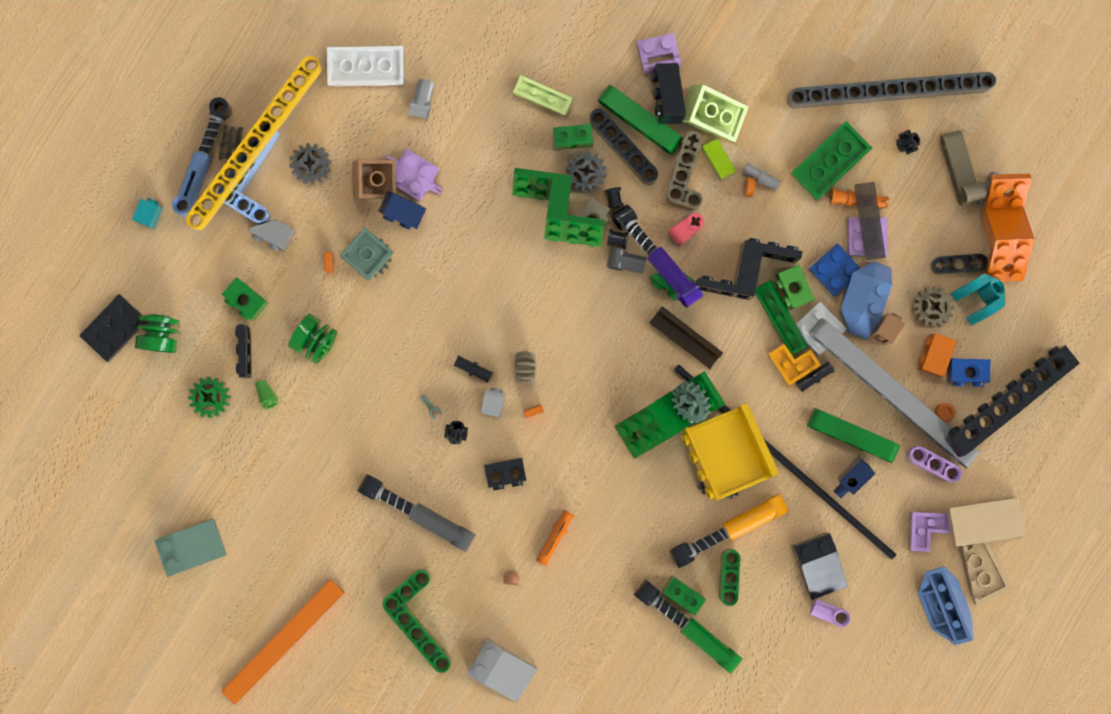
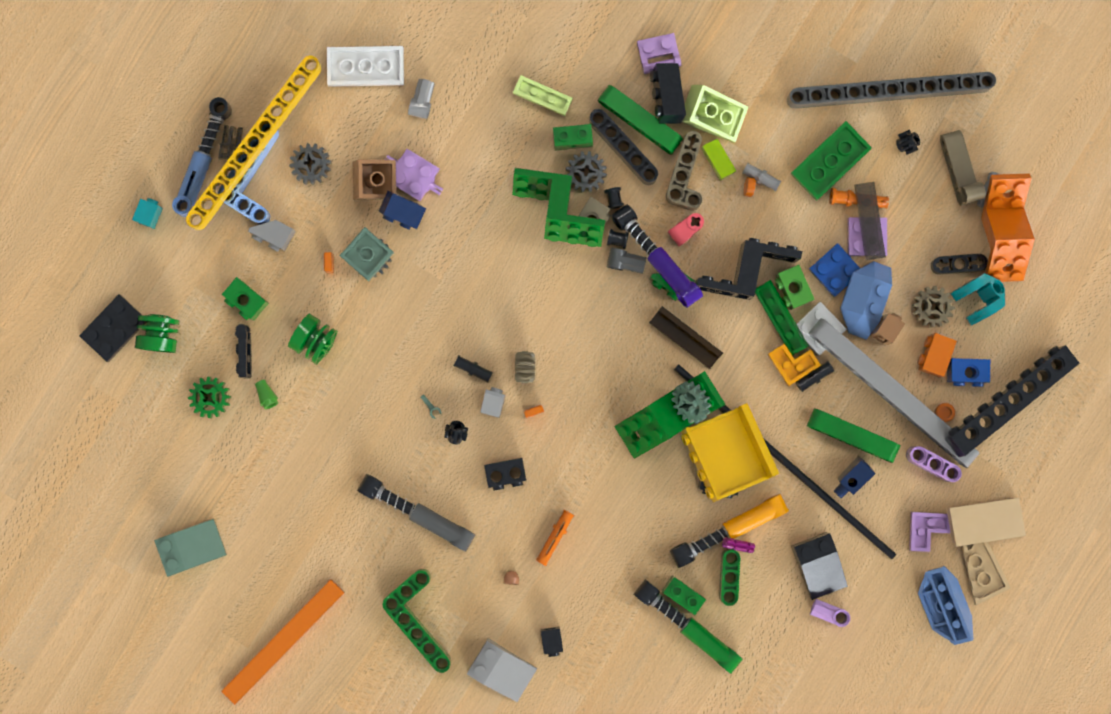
none -> black brick [541,626,563,657]
none -> magenta axle [722,537,755,553]

